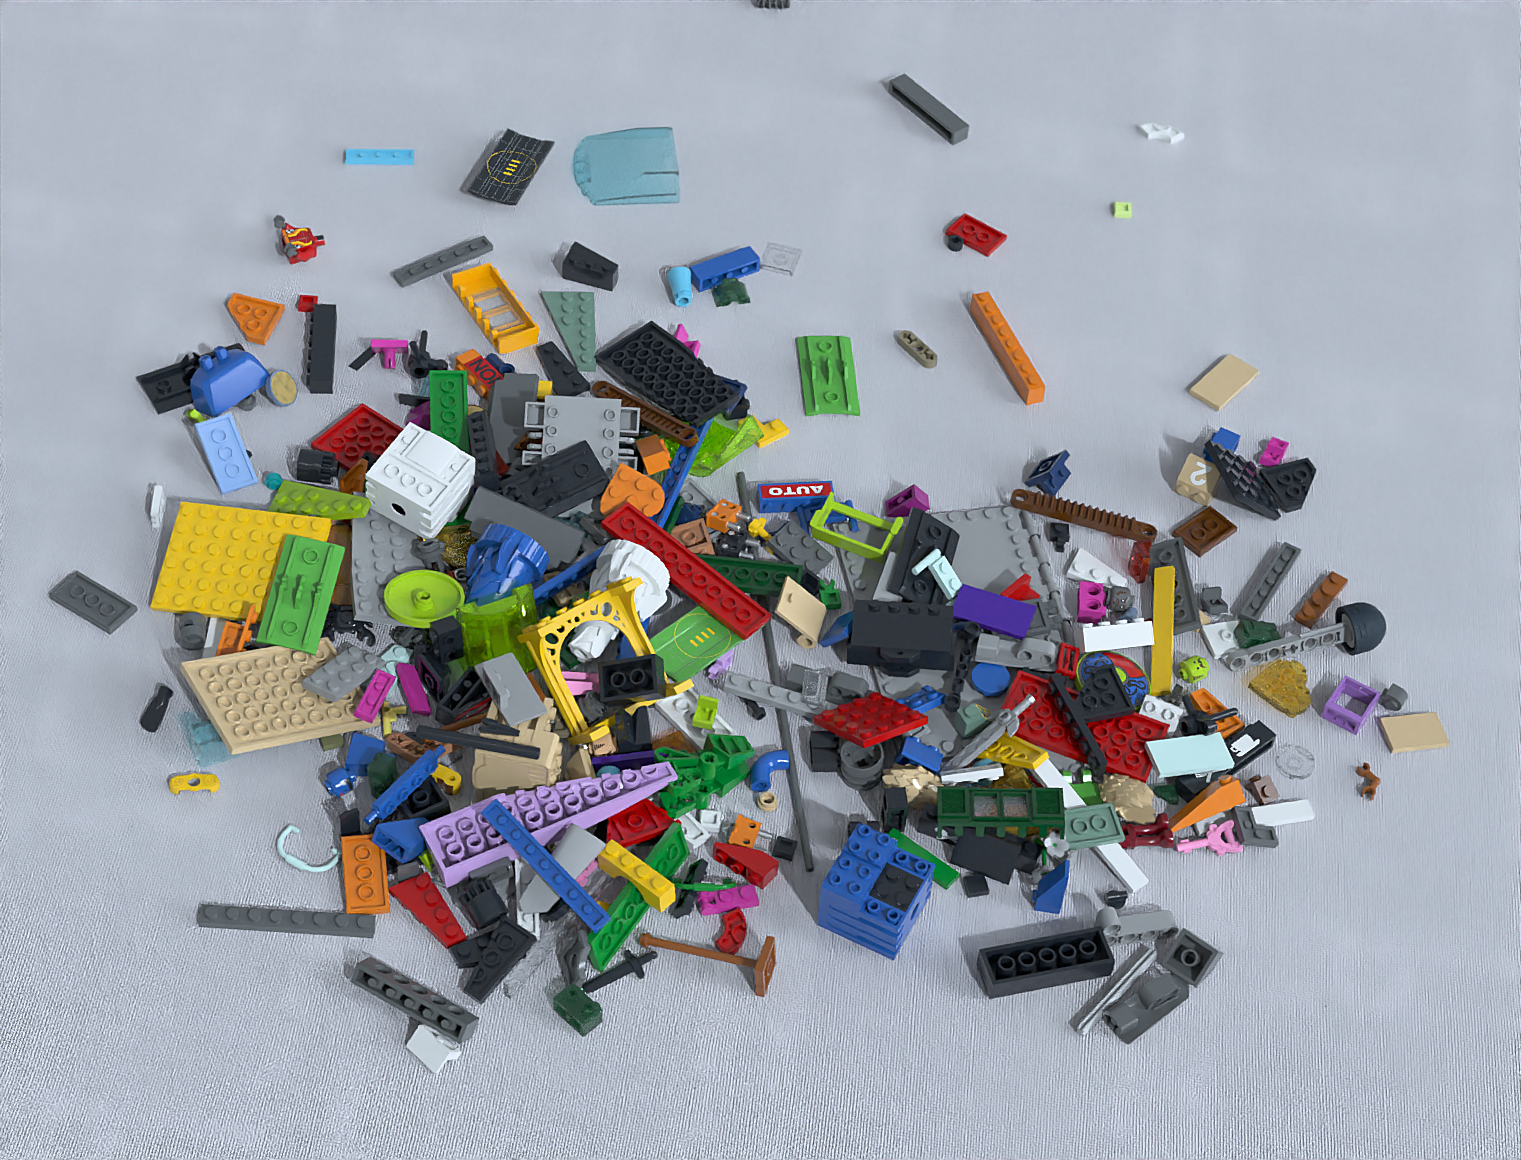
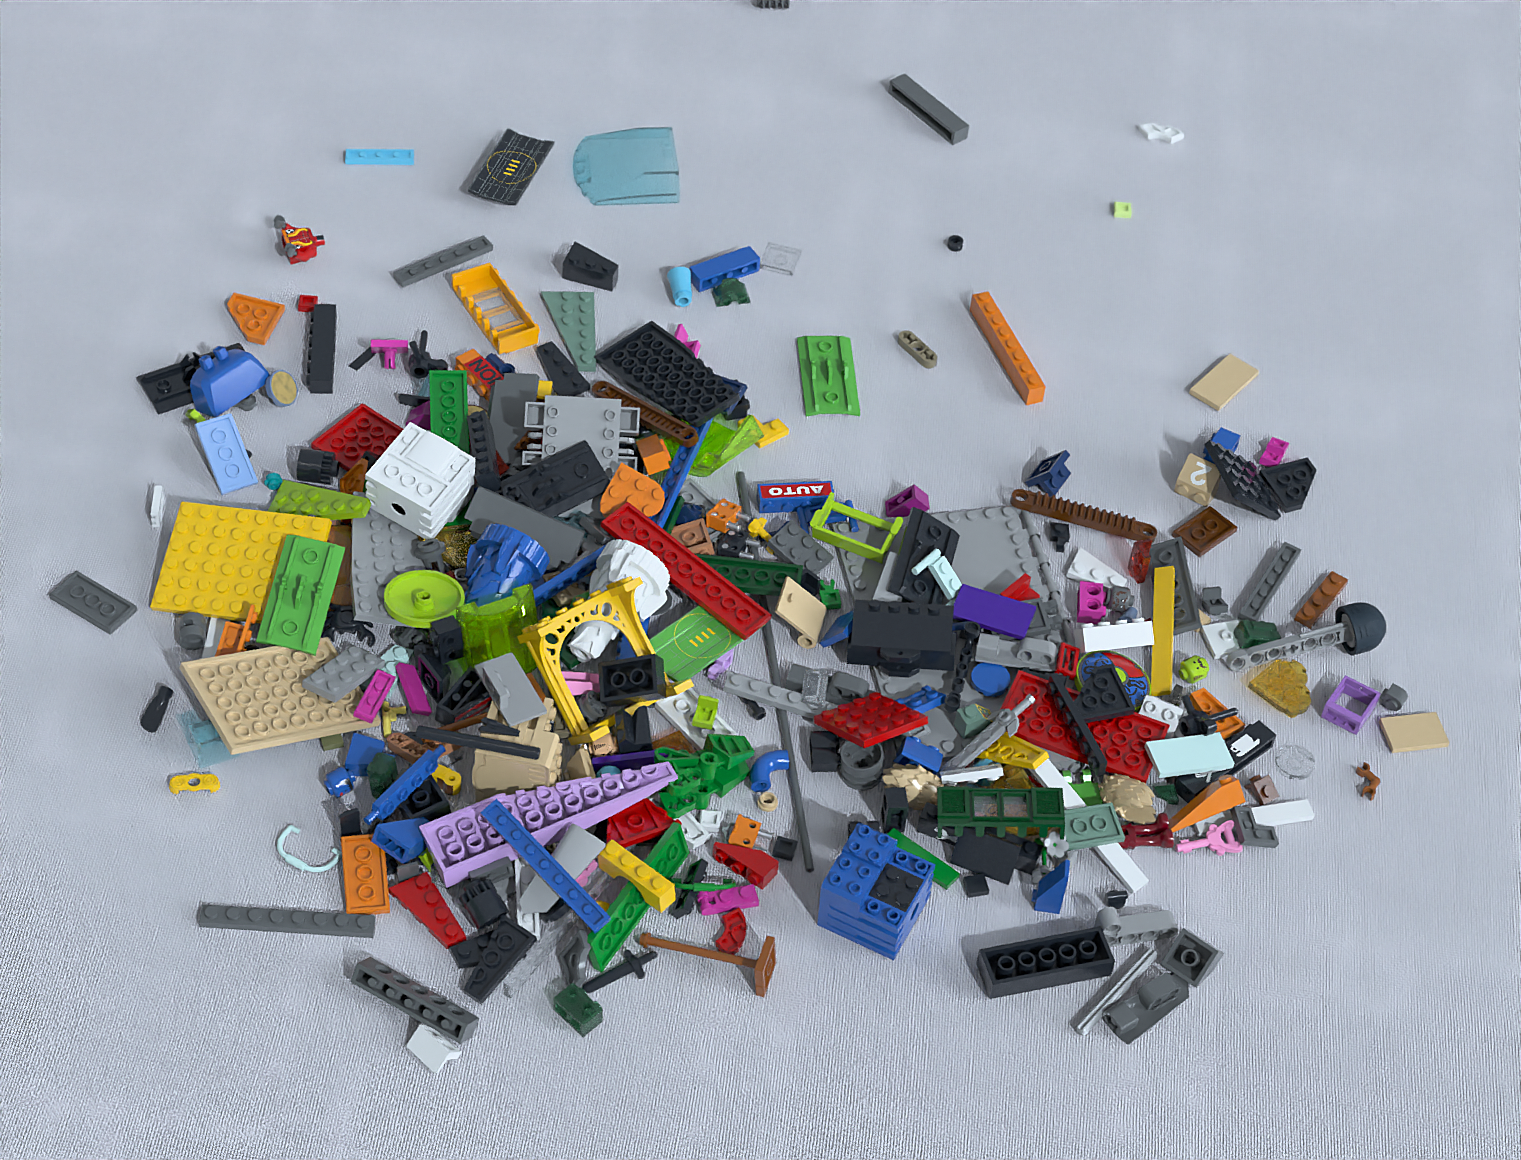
red tile [945,213,1007,257] -> none

